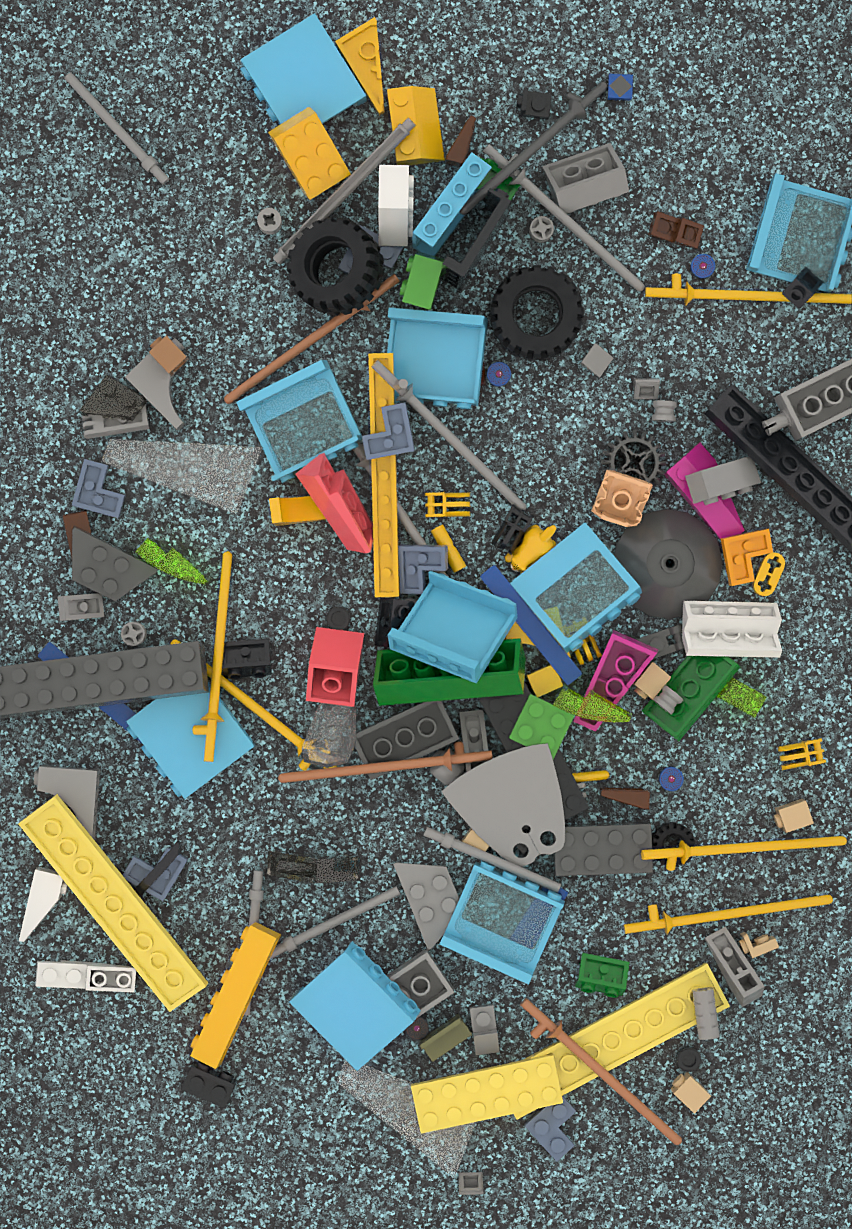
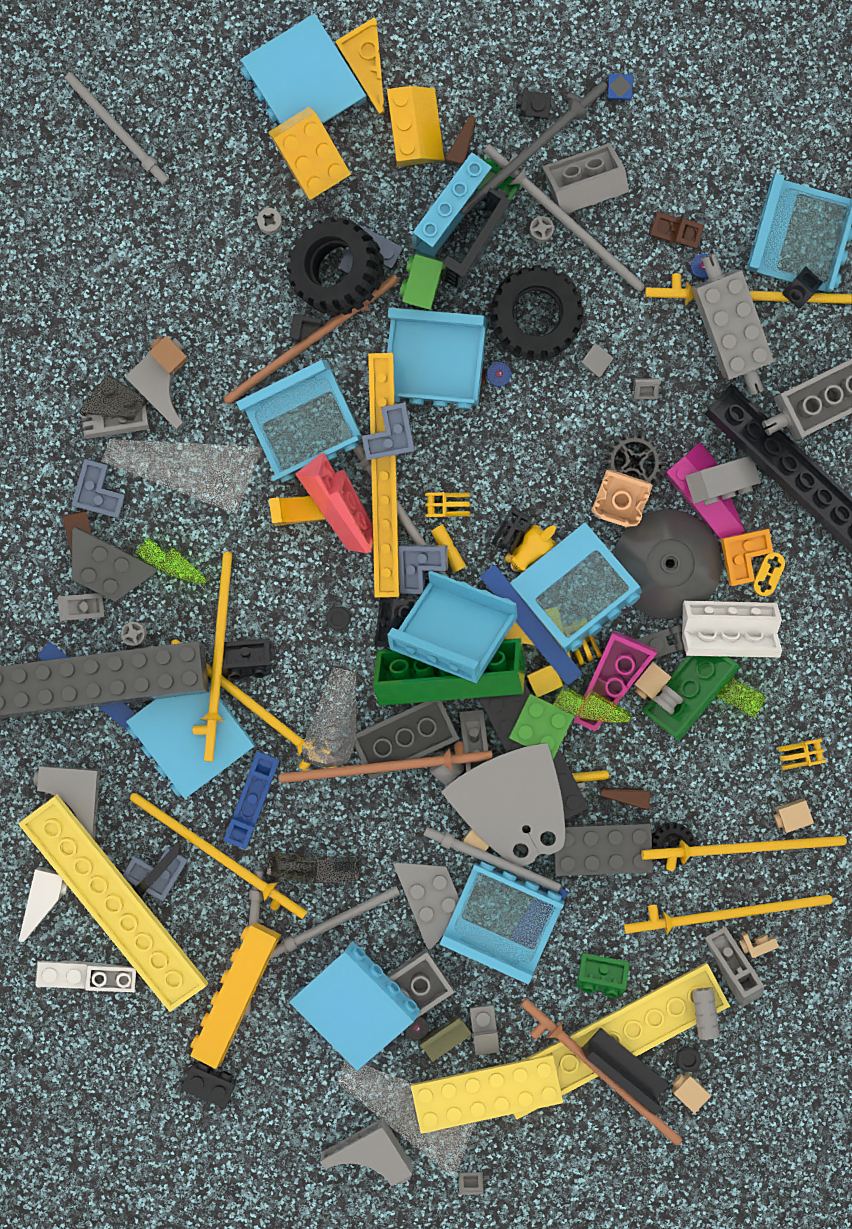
light grey piece [273,118,416,265] -> none
coral slope [306,627,364,707] -> none
light grey piece [371,360,526,511] -> none
white brick [378,165,414,246] -> none
sand blue plate [524,1096,576,1162] -> none
light grey wheel [652,400,677,422] -> none
blue tile [659,767,684,791] -> none
none -> yellow piece [130,793,308,919]
none -> blue slope [223,751,280,850]
none -> black panel [289,314,323,345]
none -> light grey arch [320,1118,413,1186]
none -> black panel [581,1028,669,1115]
none -> light grey brick [691,253,774,395]

